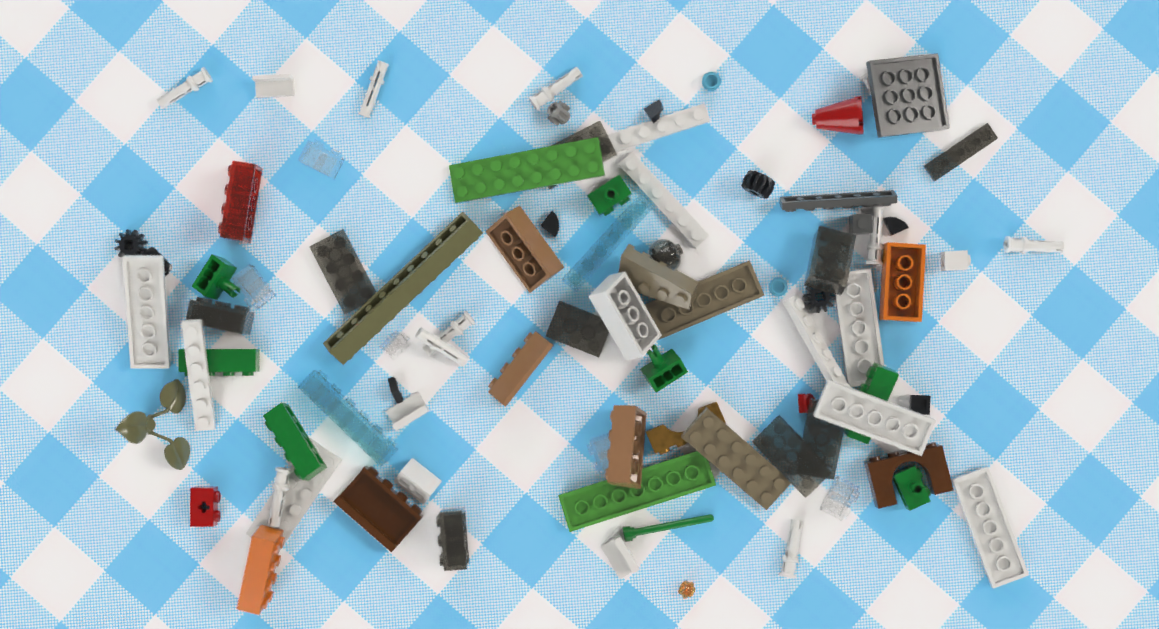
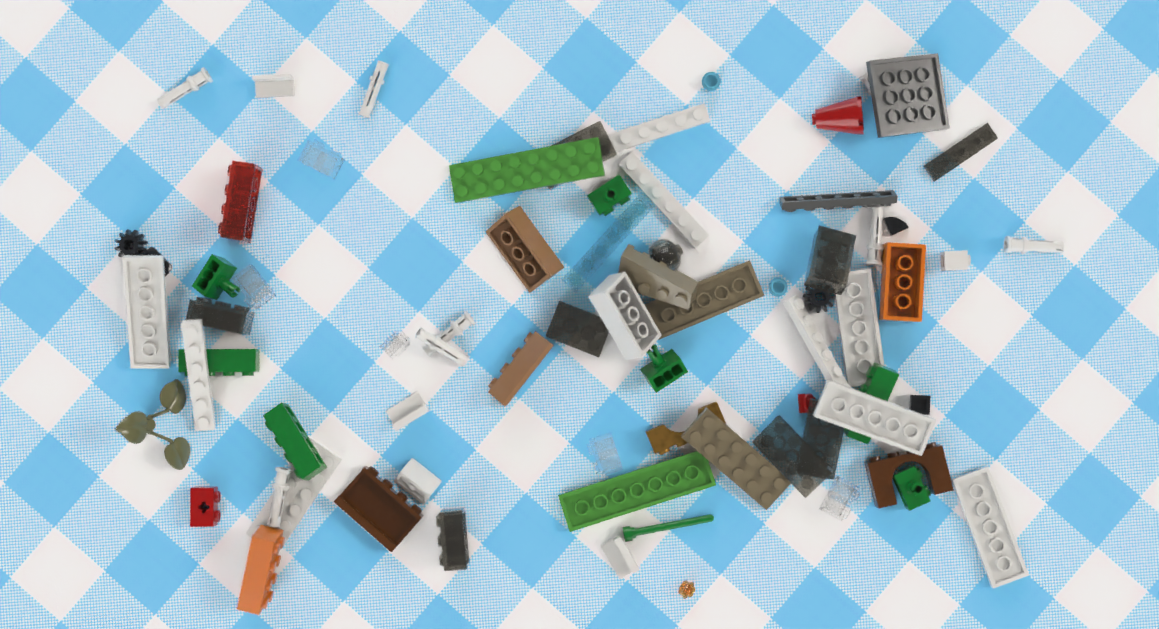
clear light blue brick [298,370,399,467] -> none
clear smoke plate [309,229,377,315] -> none
olive brick [323,211,483,365] -> none
black tile [388,376,404,404] -> none
white pin [528,67,583,111] -> none
black tile [540,211,559,237] -> none
light grey gear [547,101,571,126] -> none
medium nougat slope [605,405,647,489] -> none
black tile [644,99,663,123] -> none
black gear [741,170,775,199] -> none
white pin [778,519,803,579] -> none
dark grey brick [849,214,873,235] -> none

